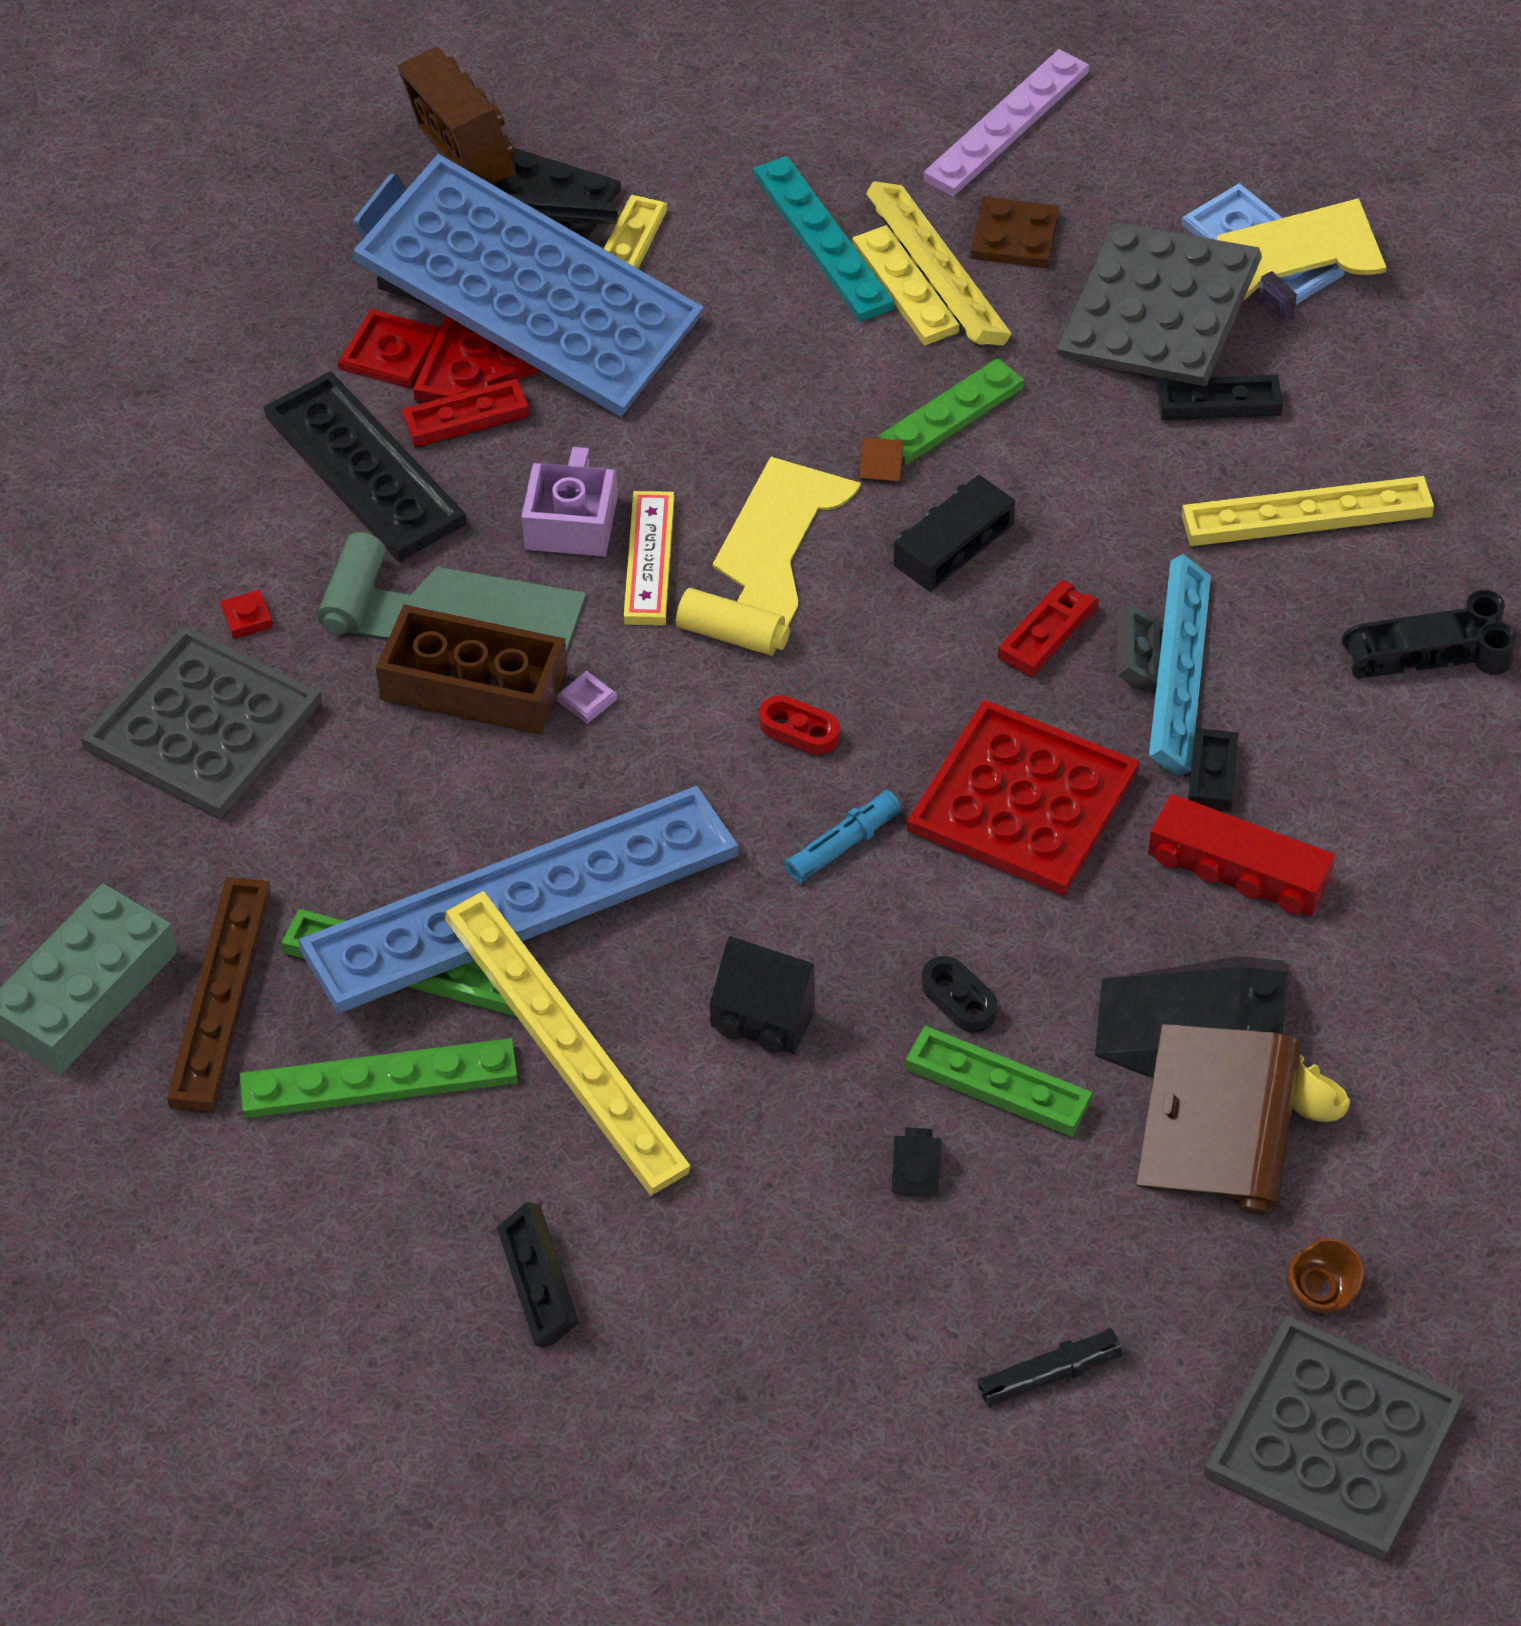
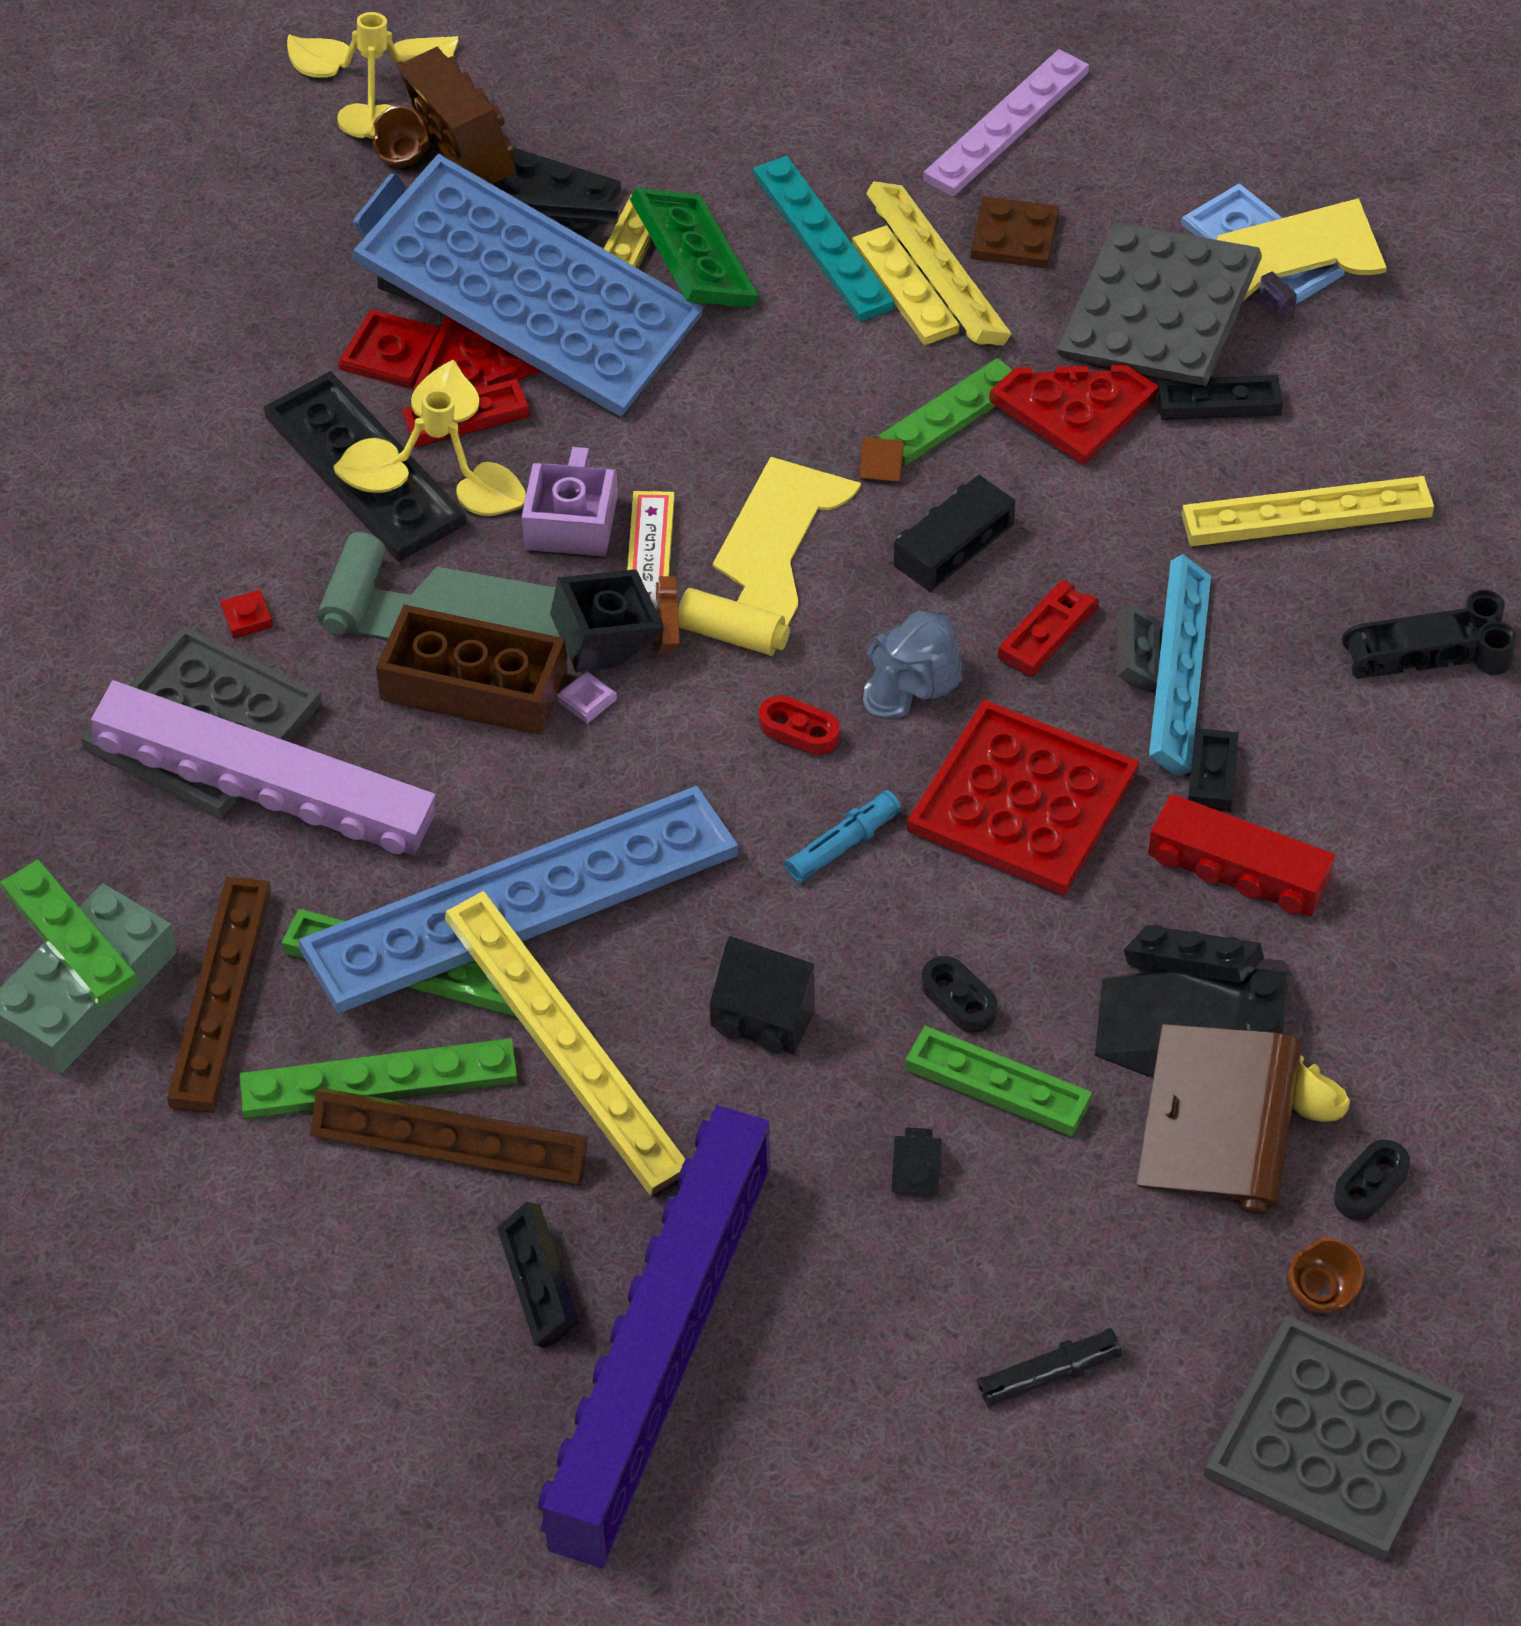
none -> bright green plate [0,860,138,1007]
none -> lavender brick [91,680,436,856]
none -> light yellow plant [287,12,458,139]
none -> reddish brown plate [310,1088,589,1184]
none -> light yellow plant [334,360,526,516]
none -> dark orange hair [372,105,430,169]
none -> dark purple brick [538,1105,770,1569]
none -> black slope [550,569,664,672]
none -> green plate [630,187,759,308]
none -> dark orange plate [652,576,679,654]
none -> sand blue head [863,610,964,719]
none -> red plate [989,365,1159,465]
none -> black plate [1124,925,1264,983]
none -> black plate [1333,1140,1410,1220]

